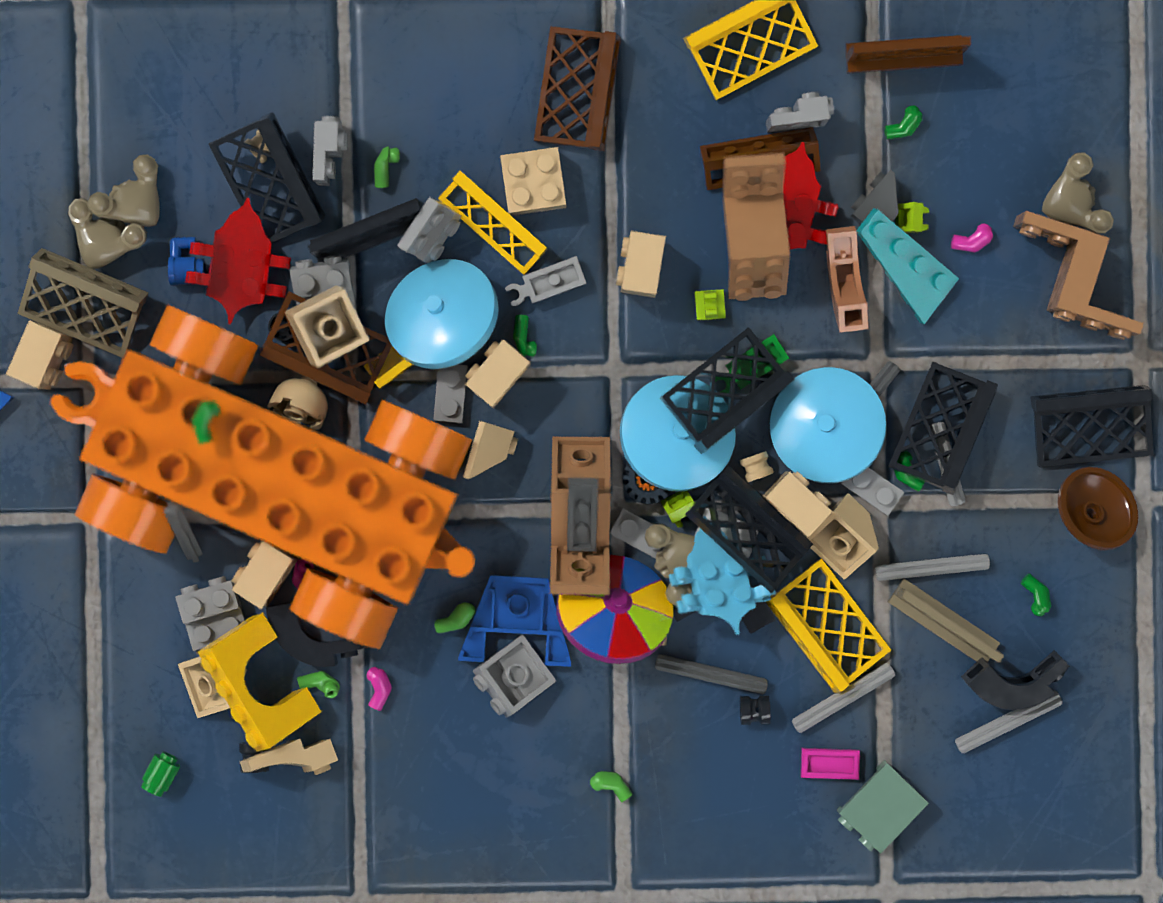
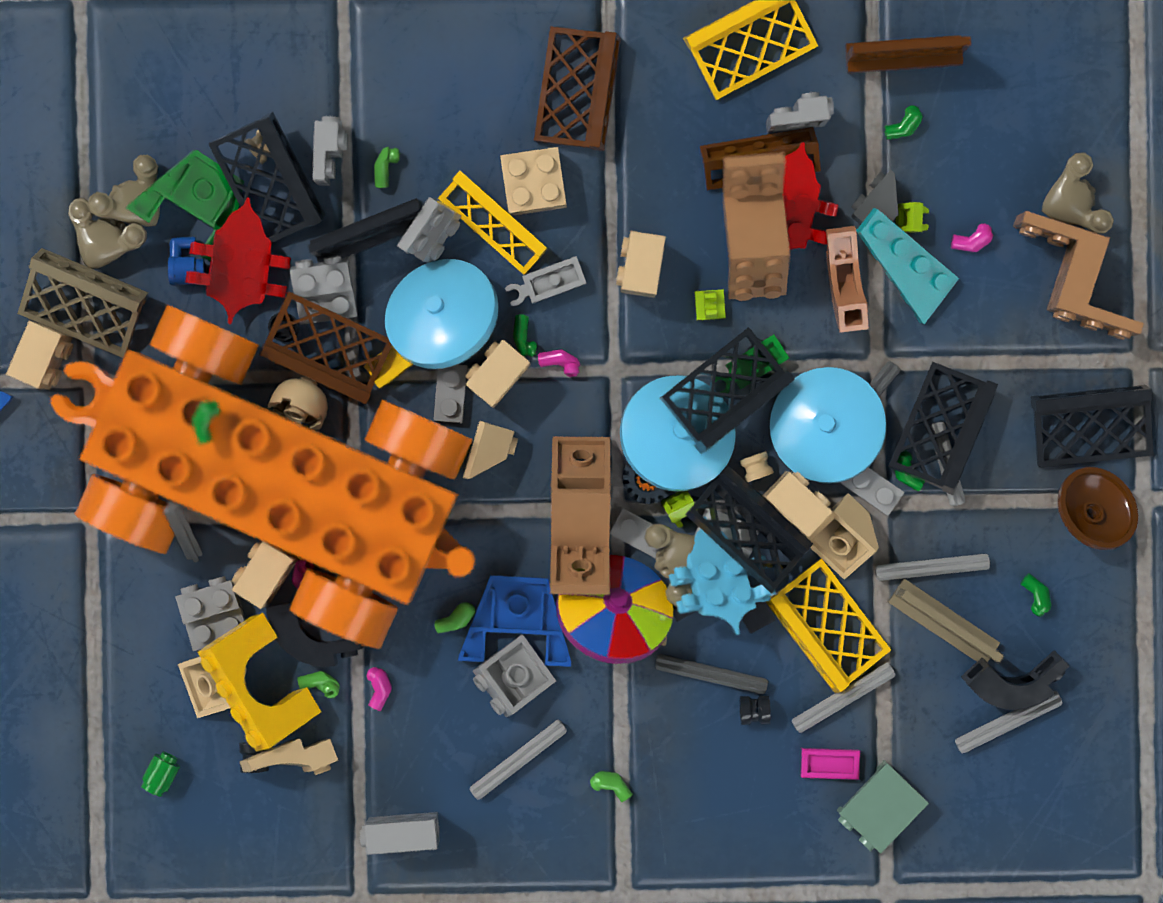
tan brick [285,286,369,368] -> none
dark grey tile [567,478,598,552] -> none
none -> green wing [125,150,245,263]
none -> light grey brick [360,812,440,855]
none -> light grey axle [470,720,567,800]
none -> dark pink arm [538,350,581,377]

